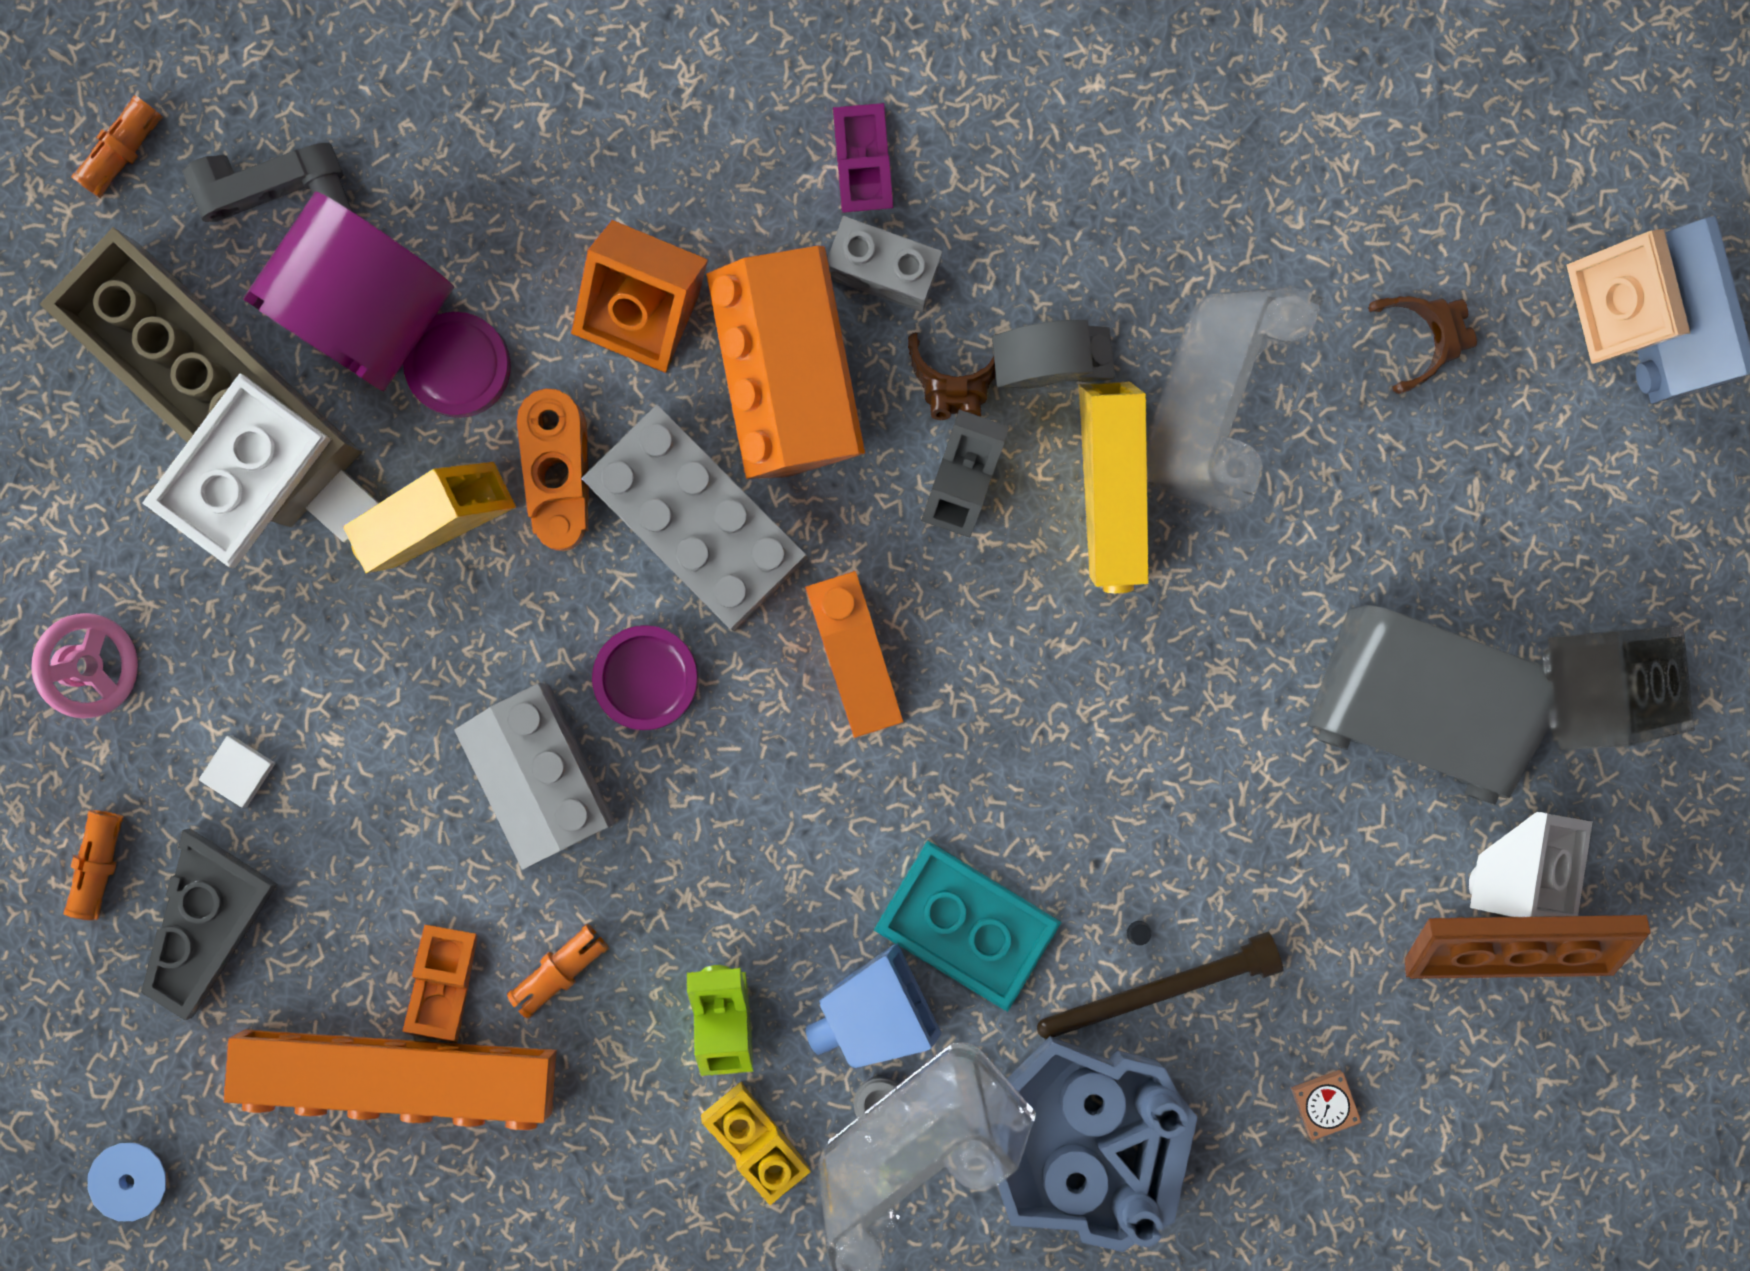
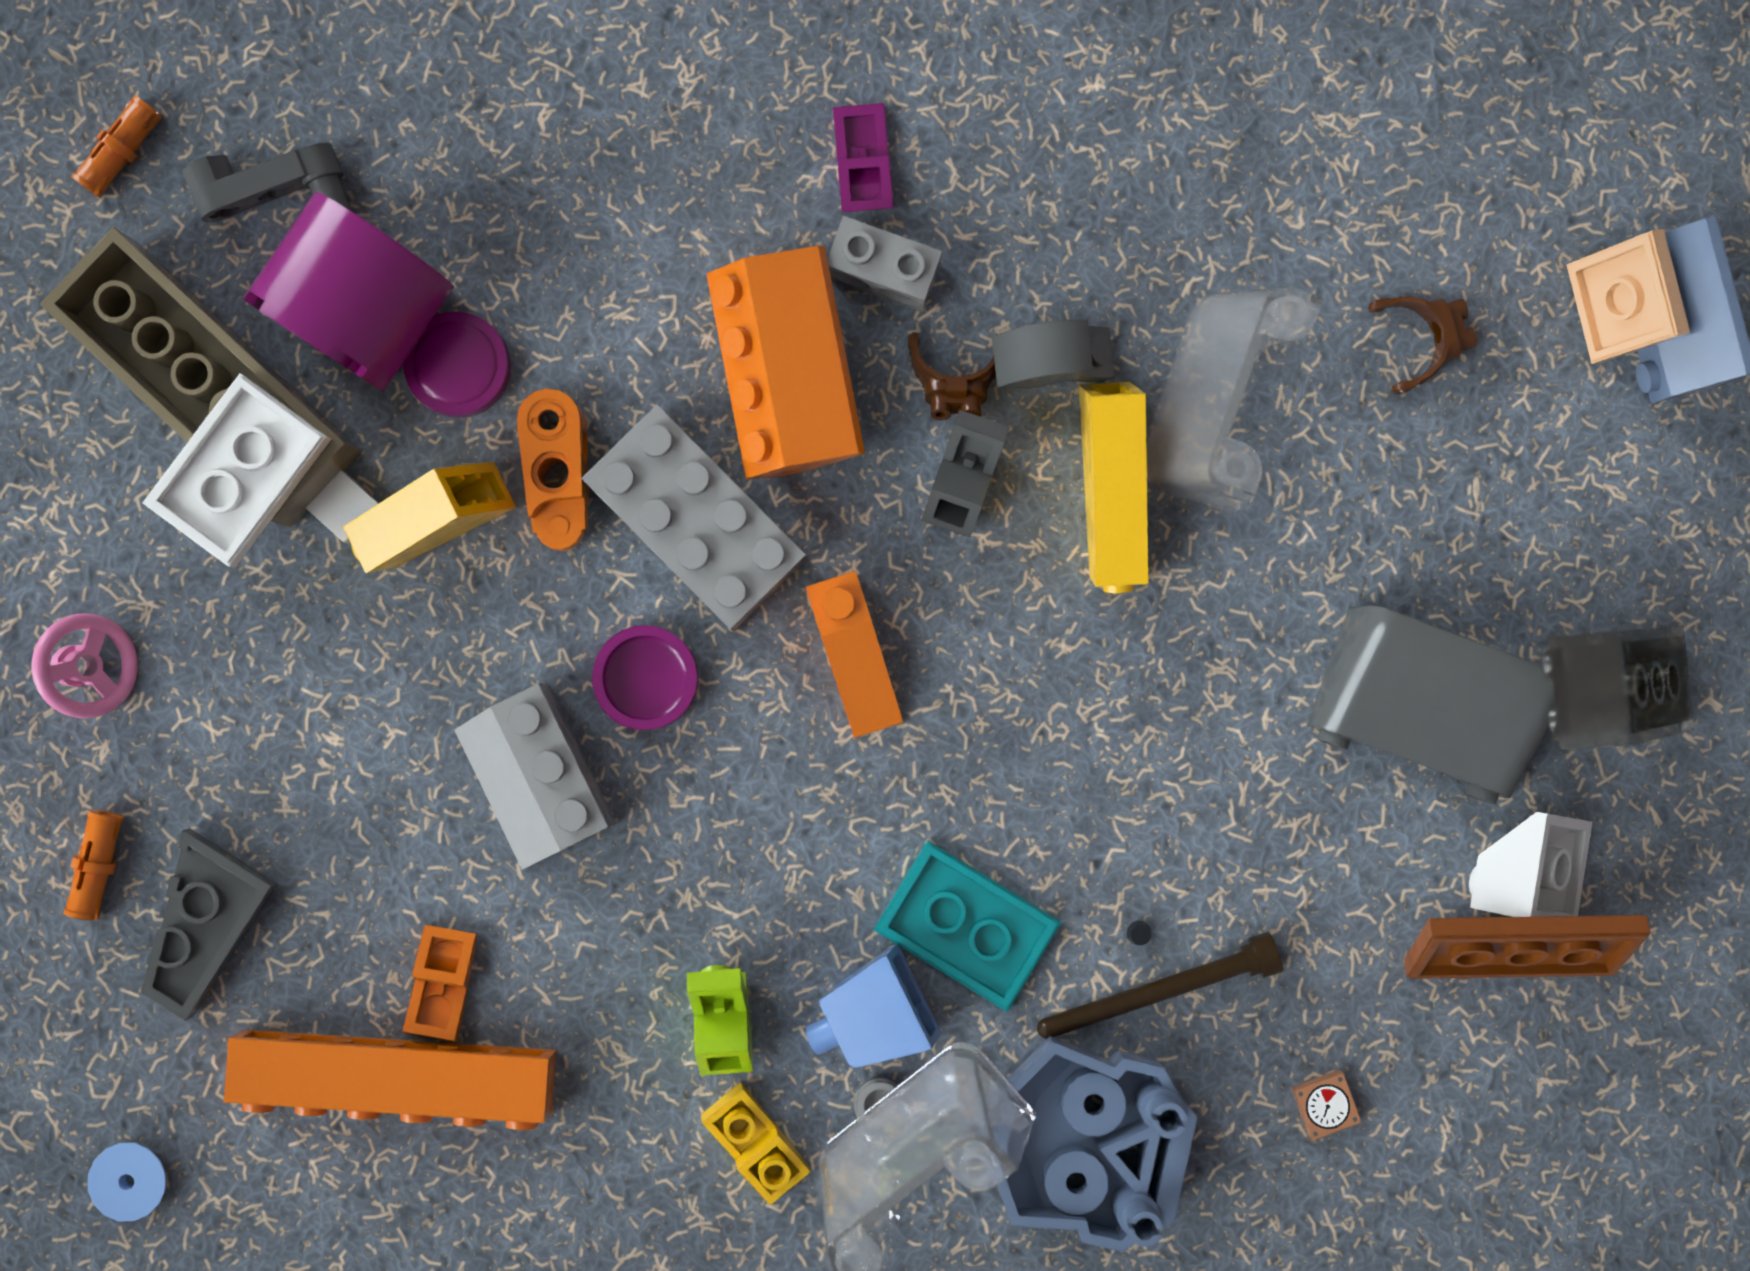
white tile [199,735,276,808] -> none
orange pin [507,924,609,1019] -> none
orange slope [571,220,708,373] -> none

